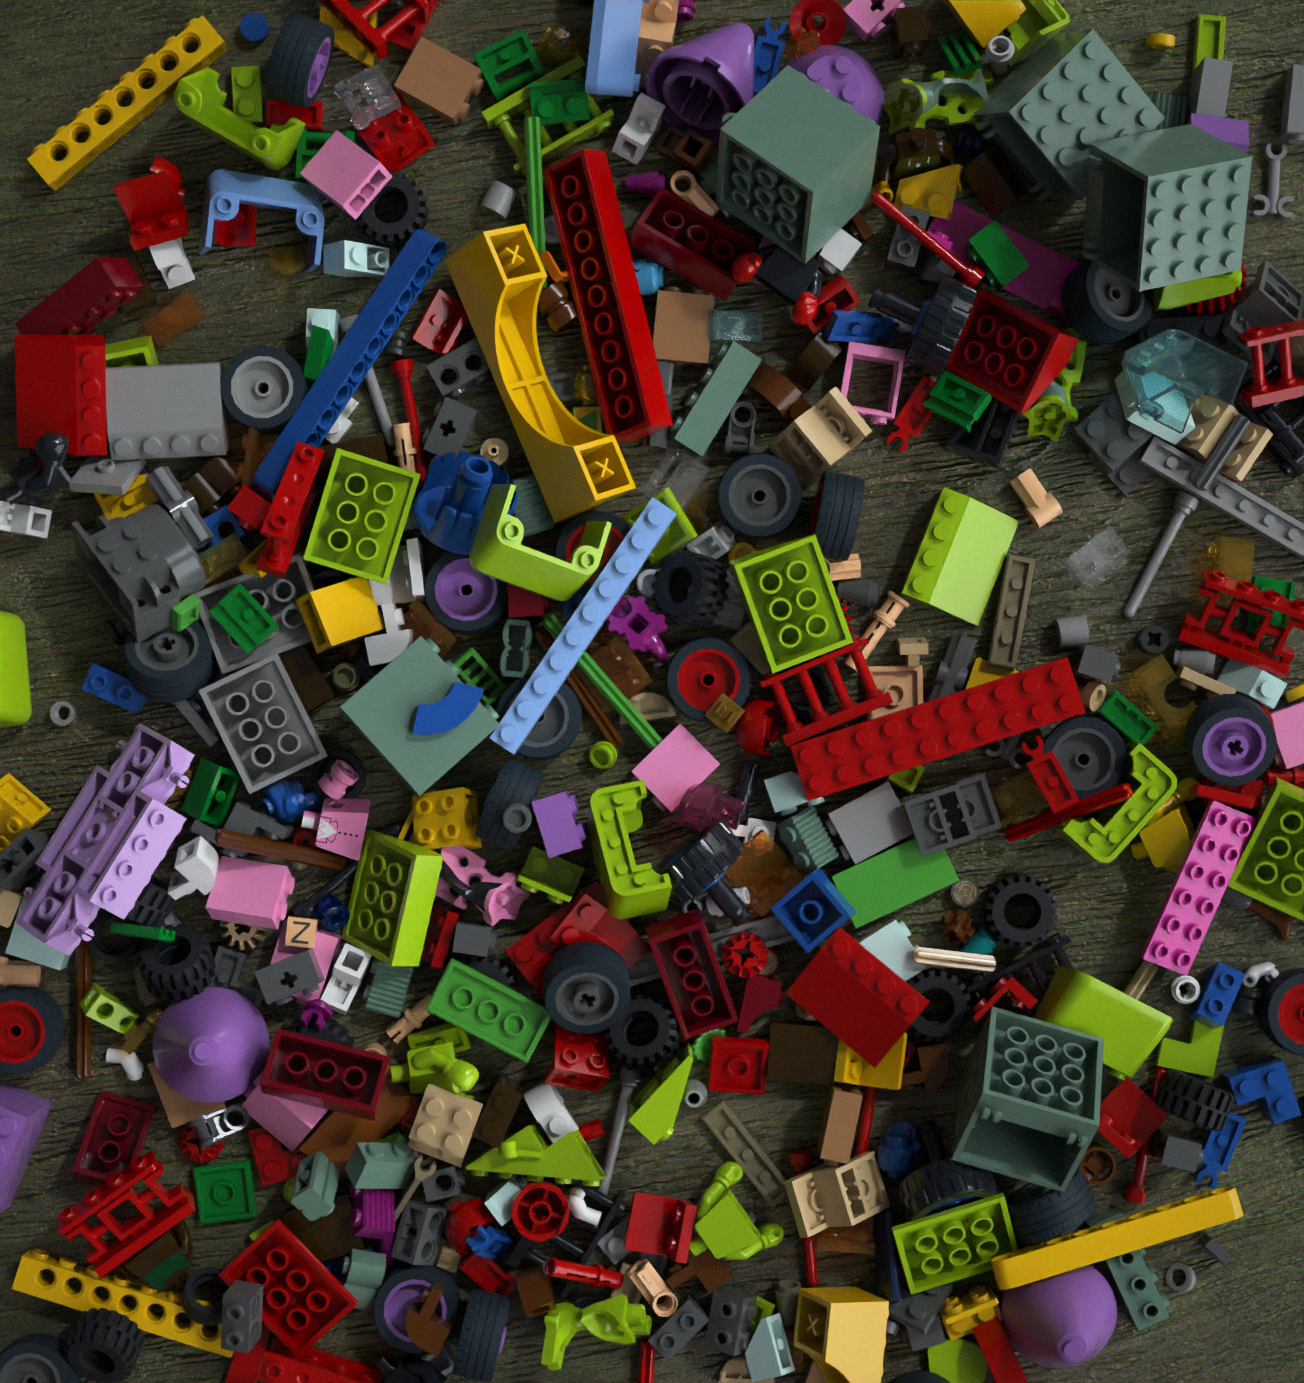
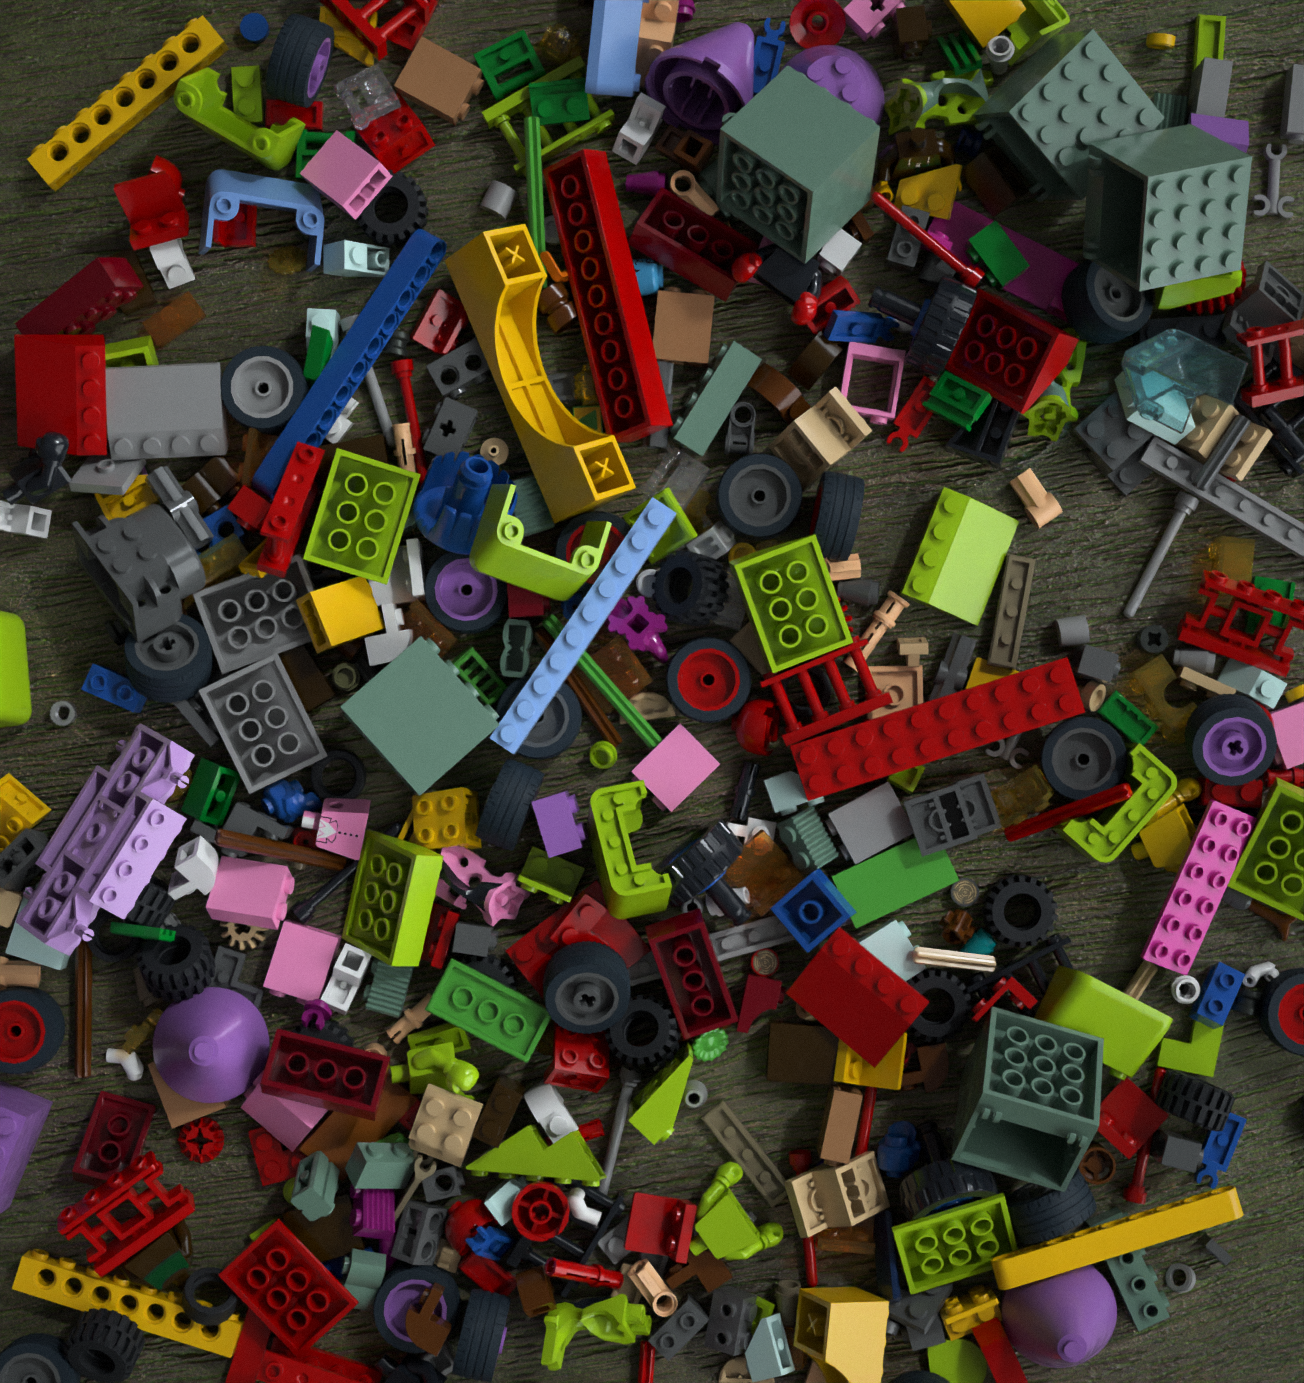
lime leg [80,983,140,1034] -> none
bright green tile [171,594,200,633] -> none
dark grey piece [189,1105,249,1150] -> none
green tile [193,1159,258,1225] -> none
green plate [209,583,280,654] -> none
dark grey brick [221,1280,263,1354] -> none
dark grey brick [254,948,325,1006] -> none
light nougat tile [285,916,318,949] -> none
clear blue wheel [315,895,350,931] -> none
bright pink wheel [318,760,359,800] -> none
blue tile [412,682,484,735] -> none
lime hand [500,1141,541,1159] -> none
dark grey tile [502,803,532,833] -> none
clear pink brick [676,783,746,832] -> none
pearl gold tile [704,693,745,733] -> none
red tile [708,1036,769,1095] -> none
clear light blue tile [709,310,762,342] -> none
red gear [722,932,768,978] -> none
clear orange piece [785,30,820,61] -> none
red plate [1022,735,1080,816] -> none
clear brick [1061,526,1131,590] -> none
red tile [1191,784,1256,809] -> none
blue brick [1221,1056,1301,1124] -> none

